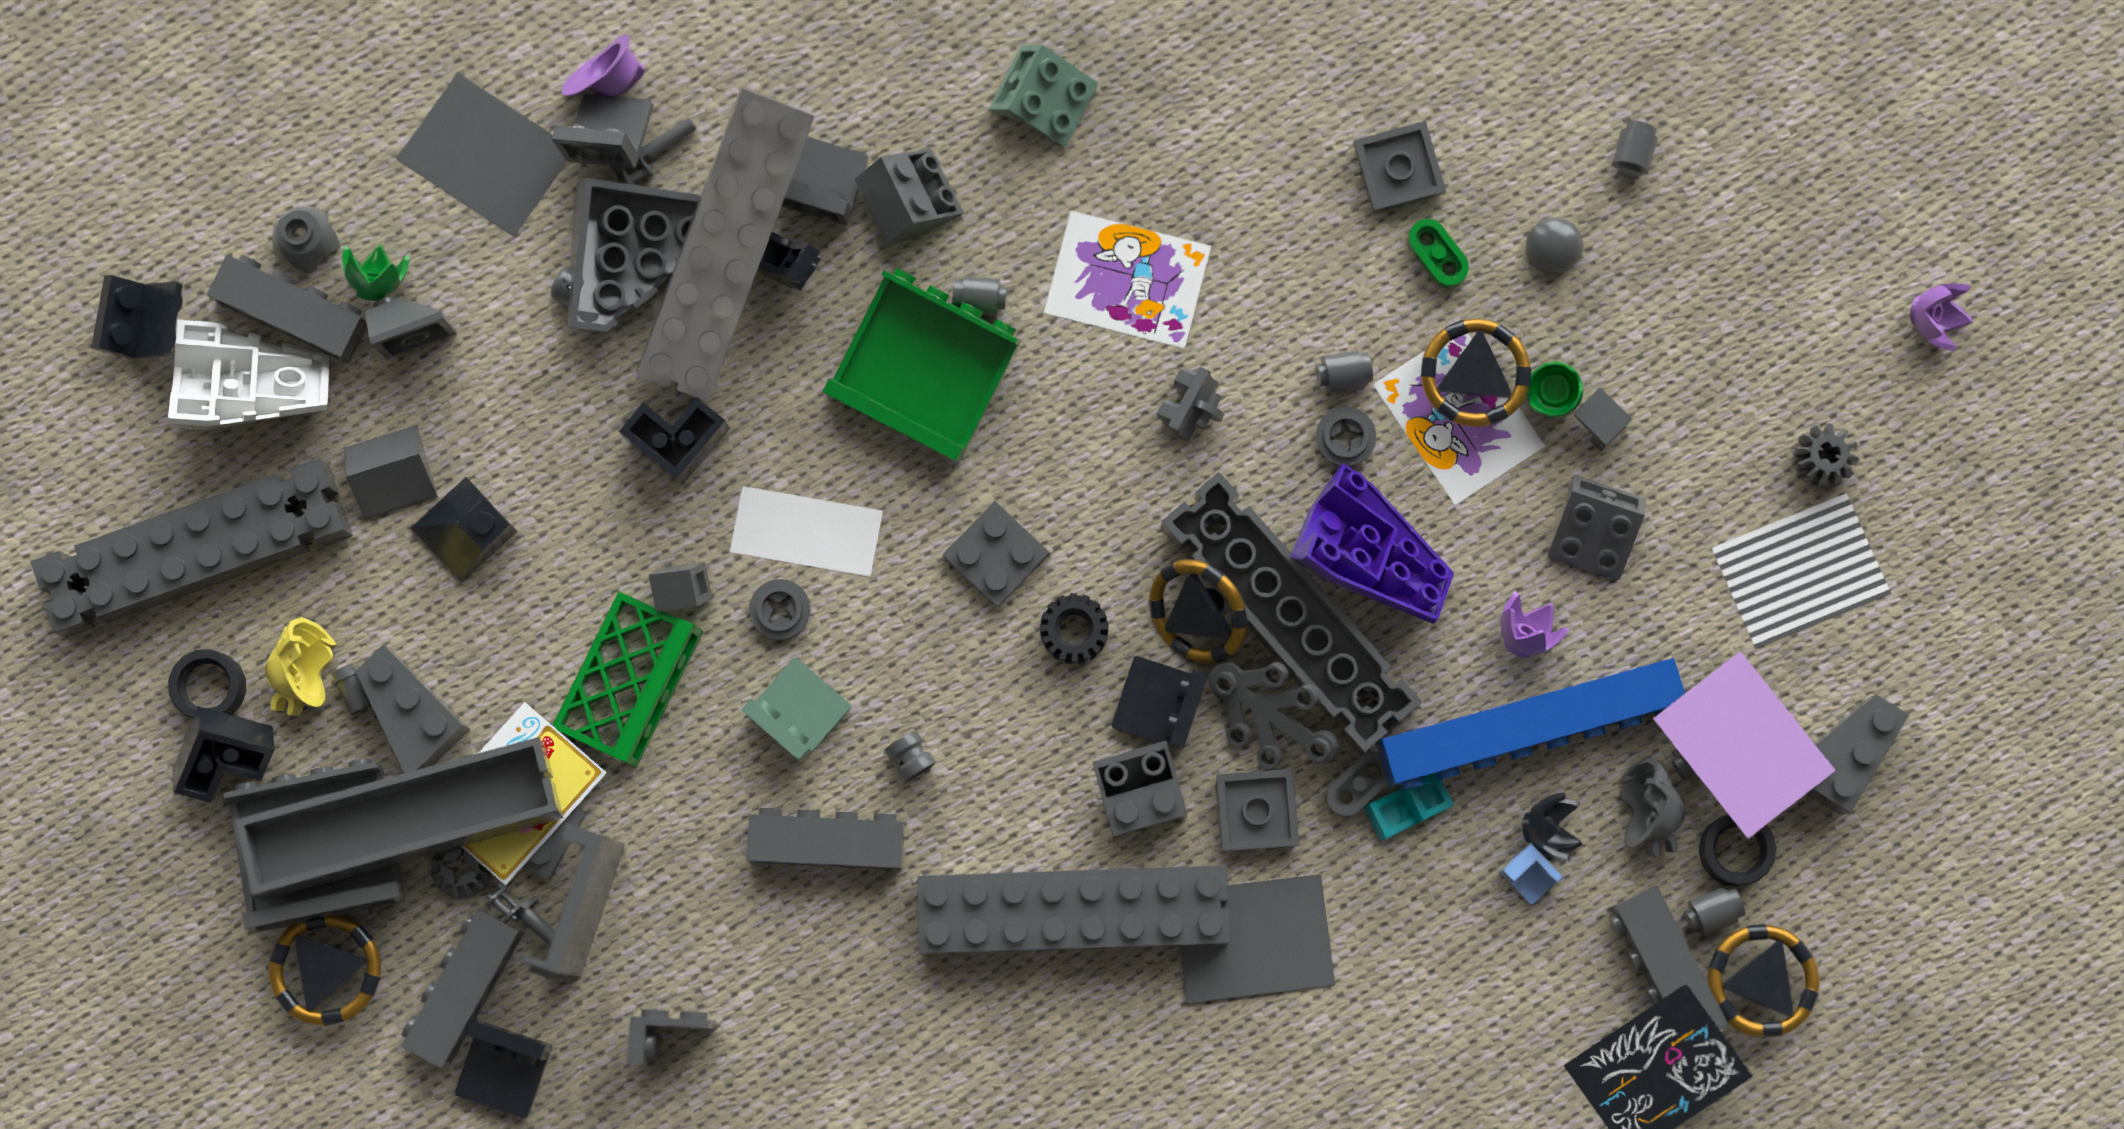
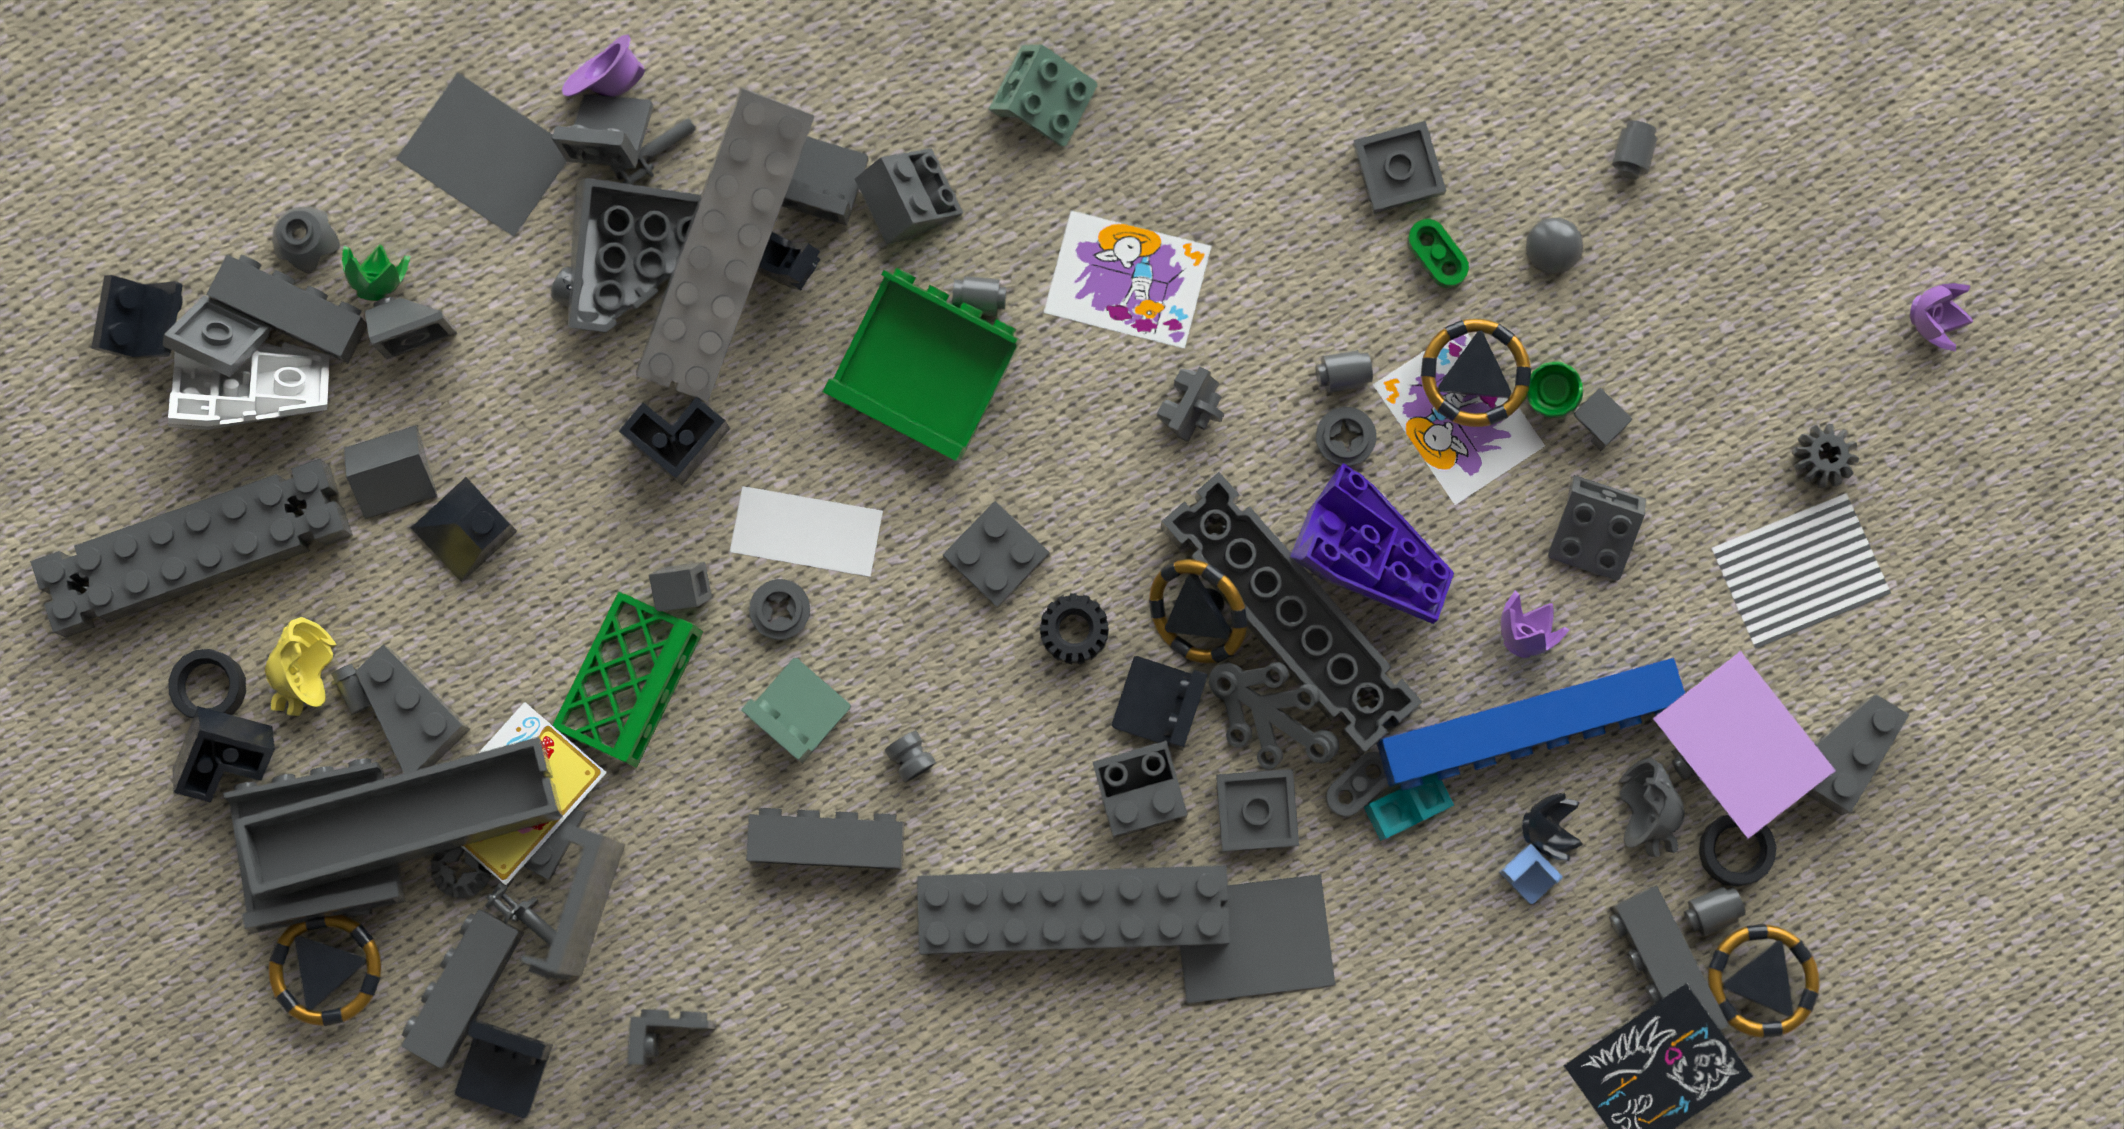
none -> dark grey plate [163,295,270,377]

